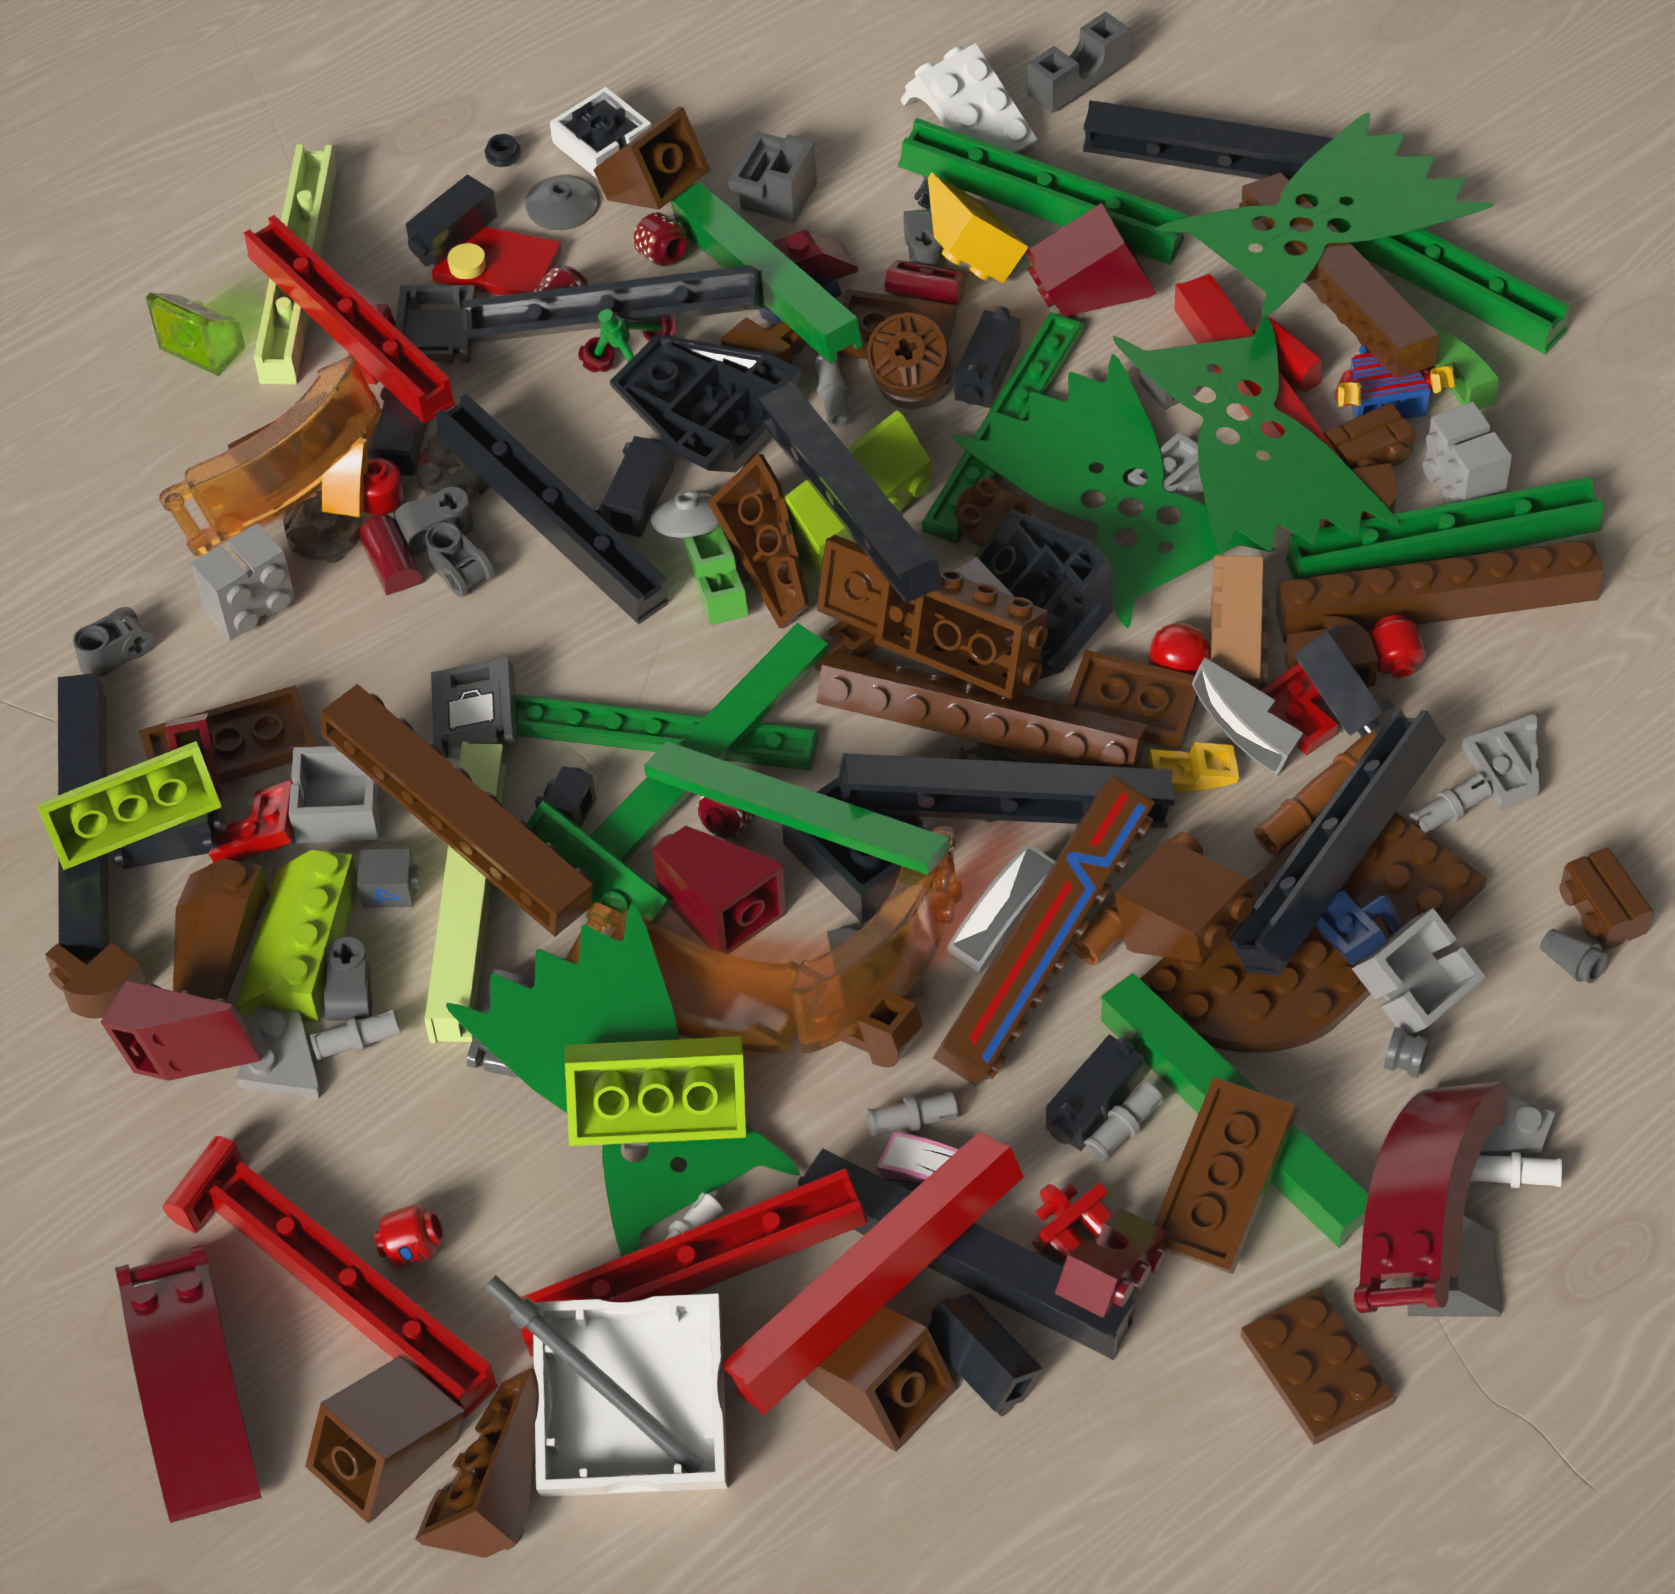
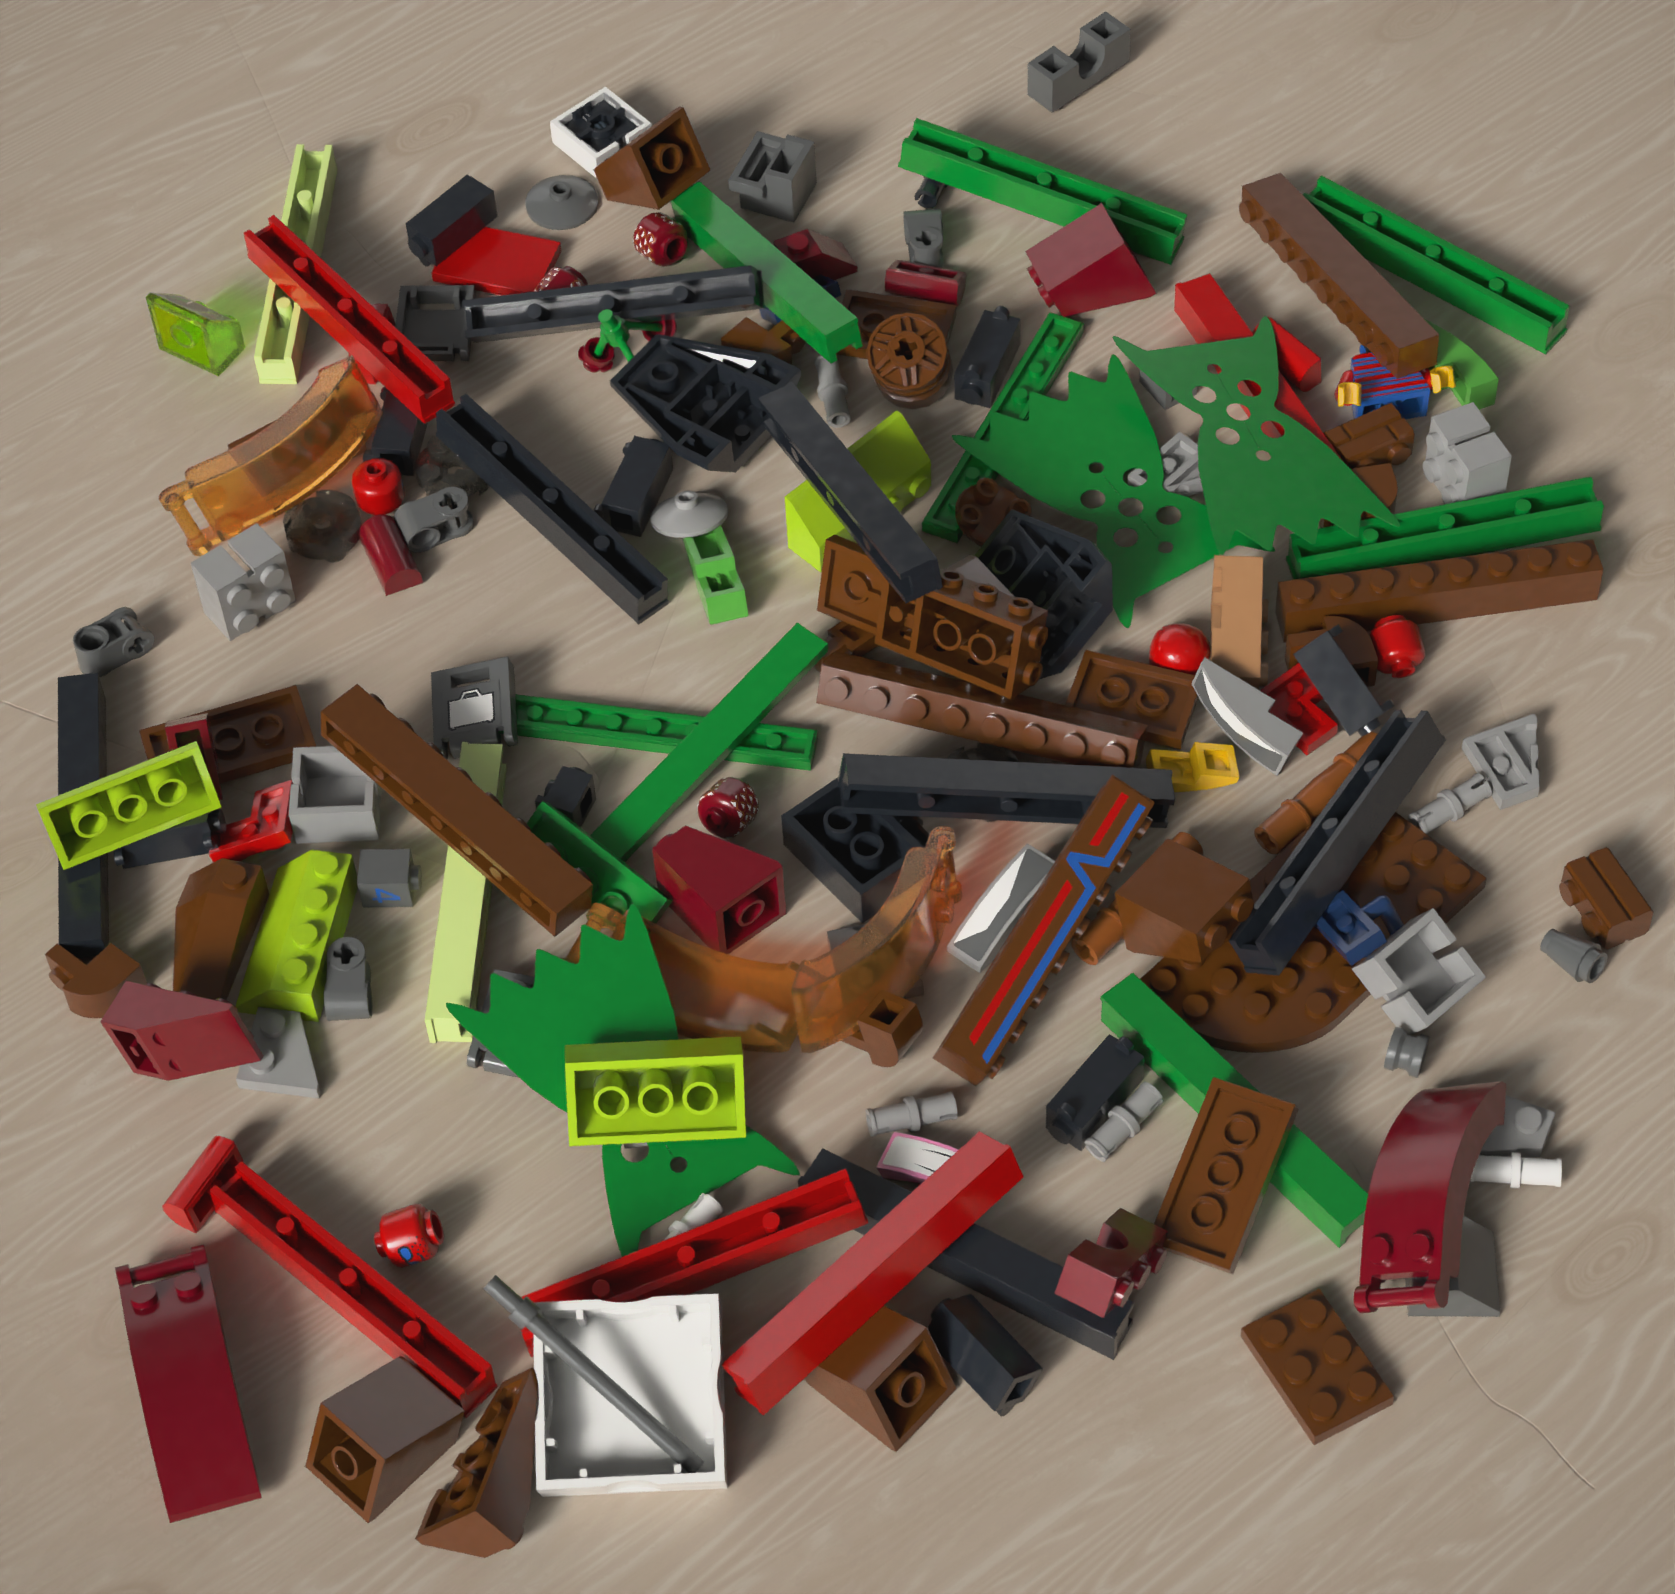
light grey pin [310,1009,401,1061] -> none
light orange slope [322,438,368,517] -> none
dark grey piece [425,522,495,597] -> none
light yellow tile [448,243,486,279] -> none
black plate [485,134,521,167] -> none
green tile [644,741,950,875] -> none
reddish brown wedge [708,453,810,629] -> none
white bracket [900,43,1038,154] -> none
yellow slope [928,172,1028,284] -> none
red hips [1031,1182,1113,1264] -> none
black tile [1083,100,1333,181] -> none
green piece [1154,113,1494,316] -> none

